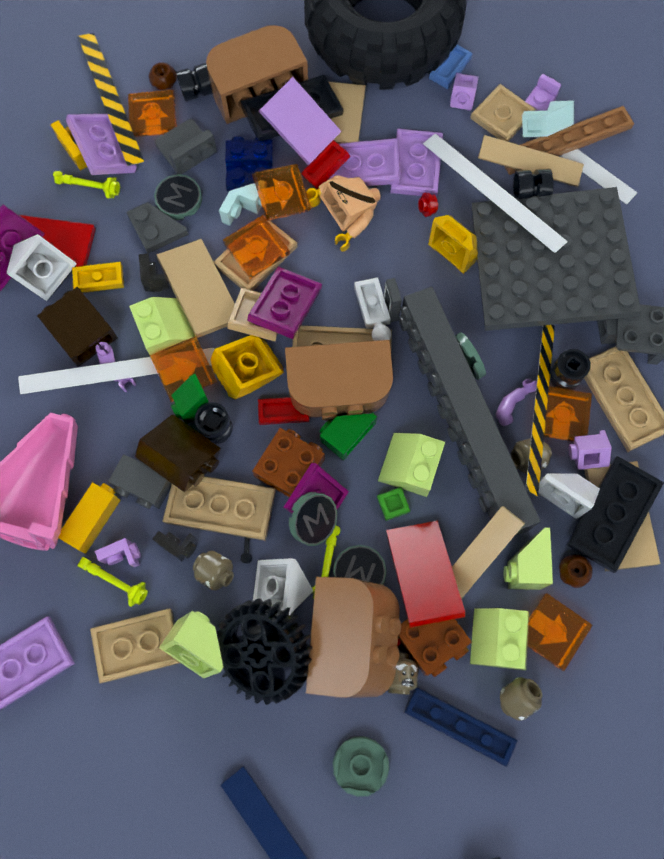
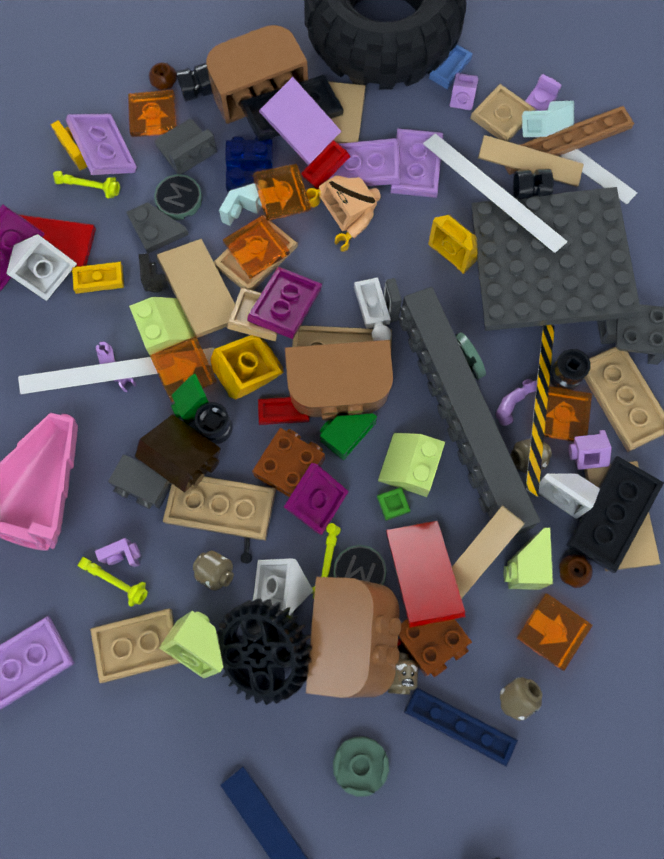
dark brown brick [37,287,118,367] -> none
yellow brick [58,482,121,554] -> none
sticker [78,33,144,166] -> none
clear smoke bracket [152,531,197,562] -> none
tile [289,492,338,546] -> none
red plate [418,192,438,217] -> none
yellowish green slope [470,608,529,671] -> none

